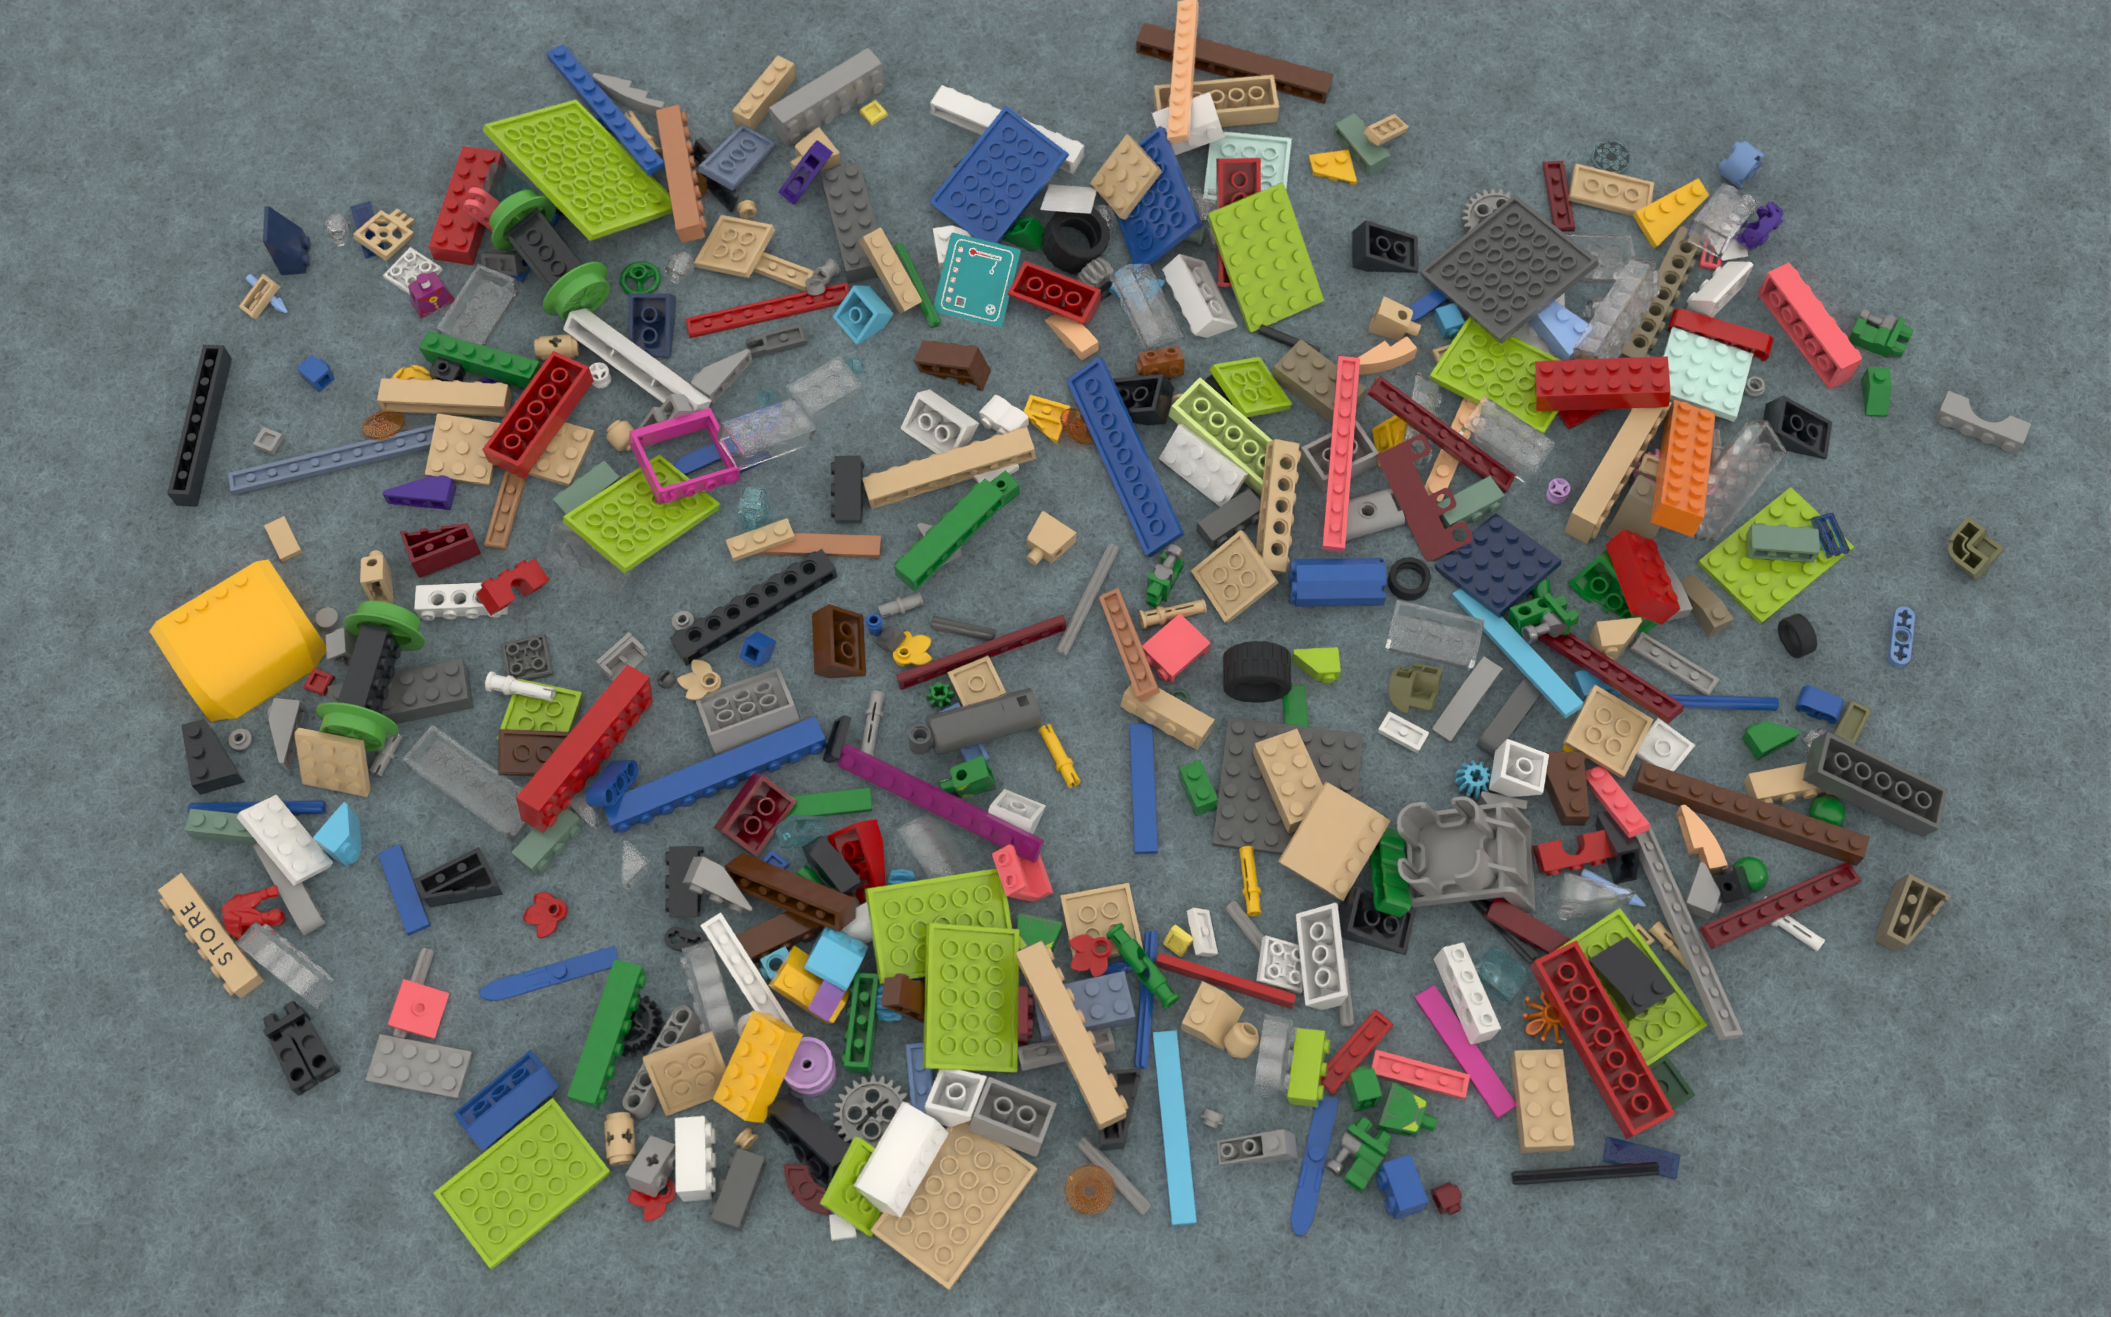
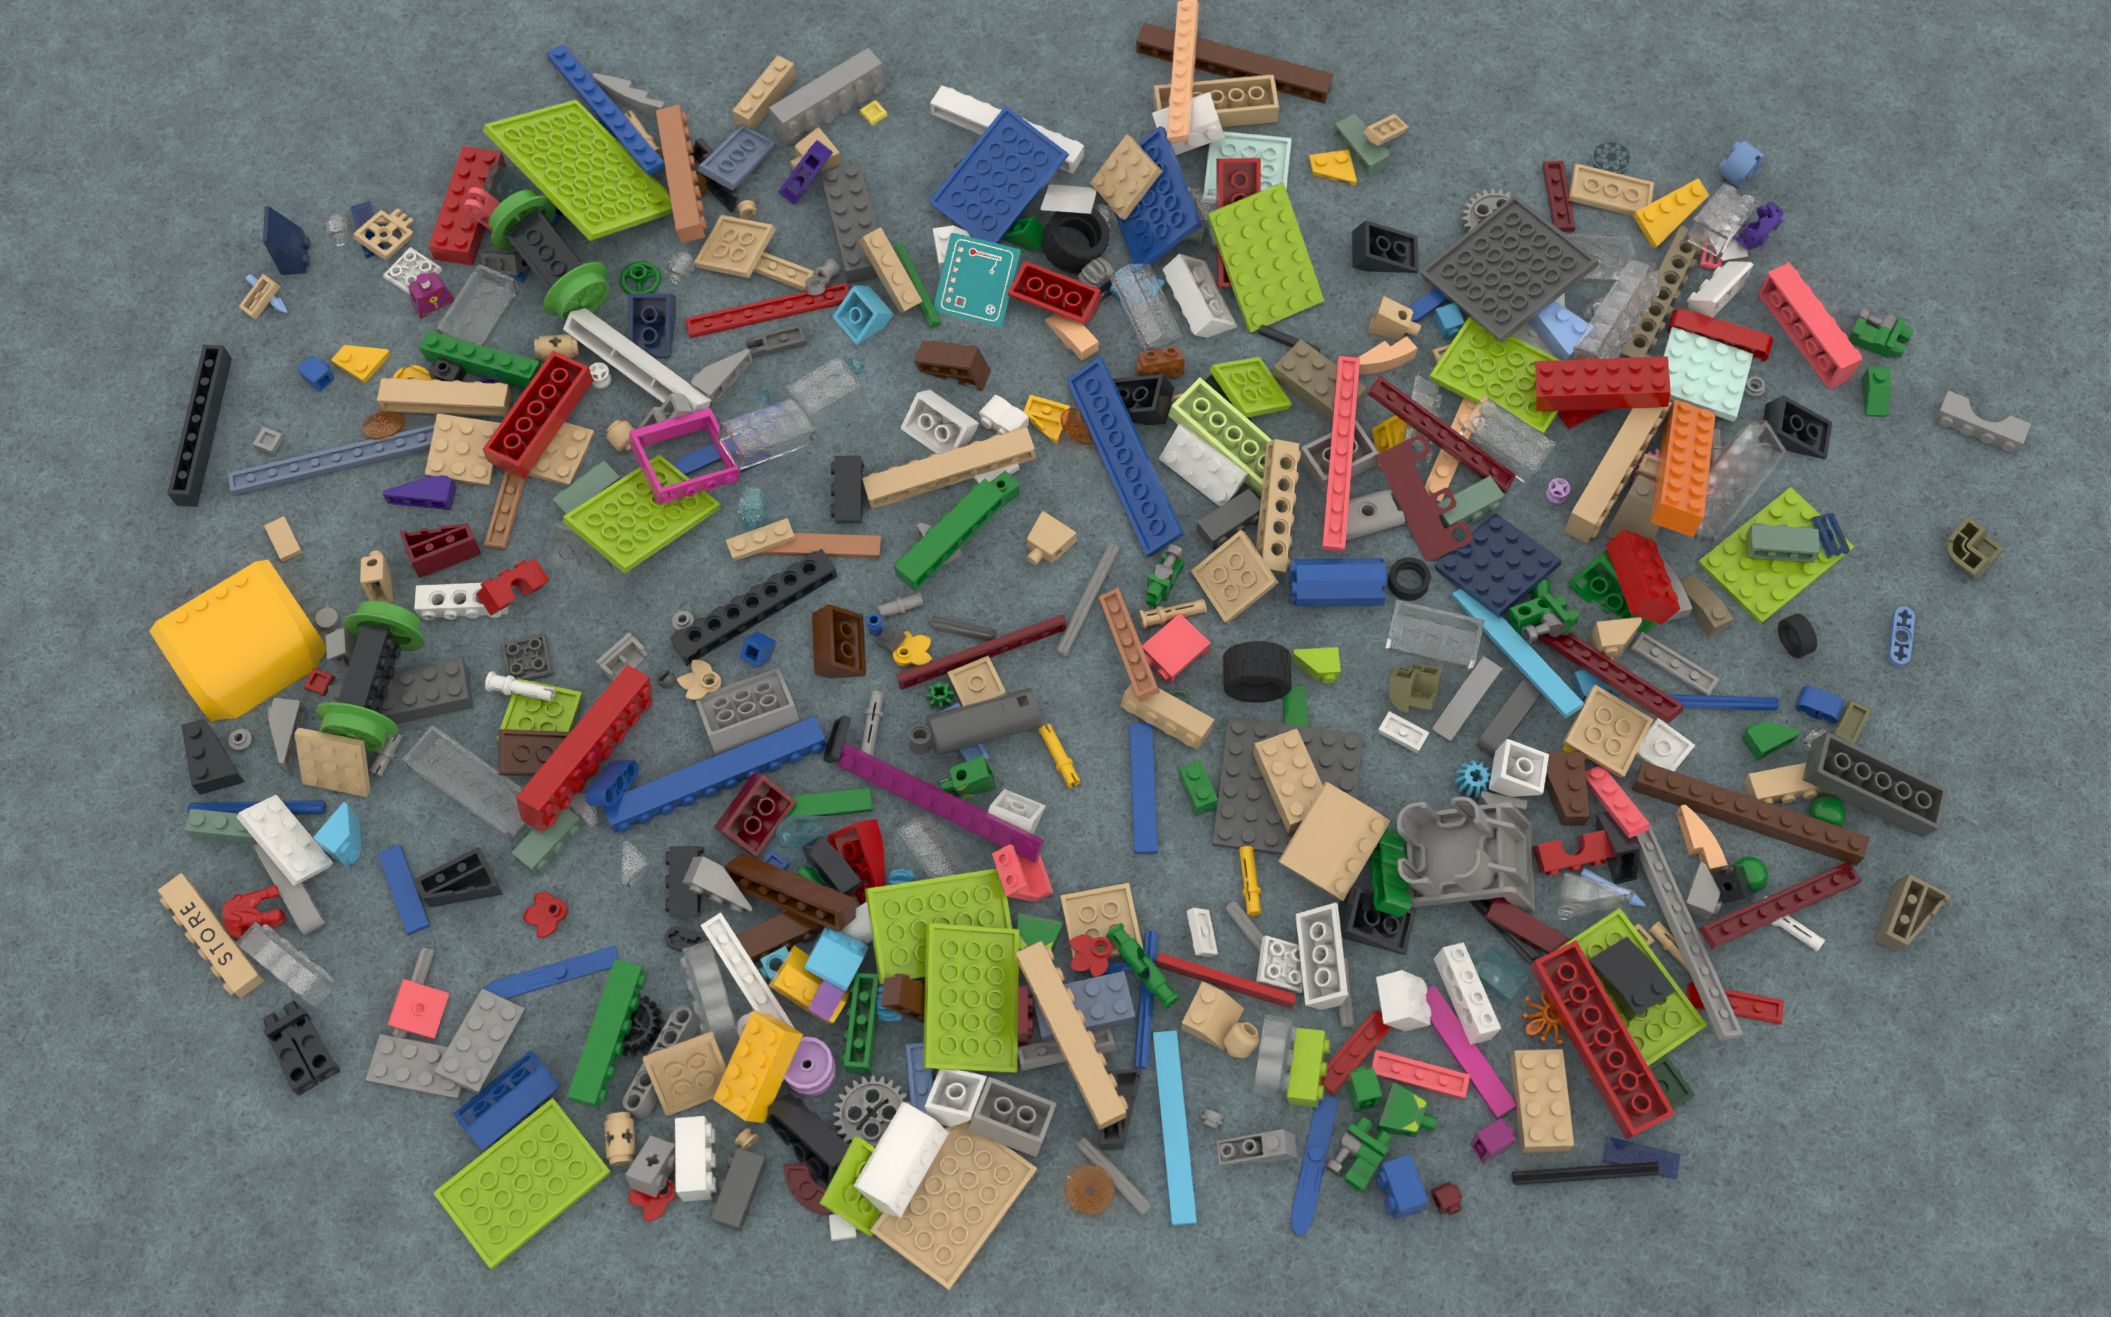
light yellow tile [1162,924,1194,957] -> none
none -> yellow wing [331,345,391,384]
none -> light grey plate [435,989,525,1094]
none -> white brick [1376,970,1431,1031]
none -> magenta brick [1470,1118,1516,1164]
none -> red tile [1686,982,1784,1025]

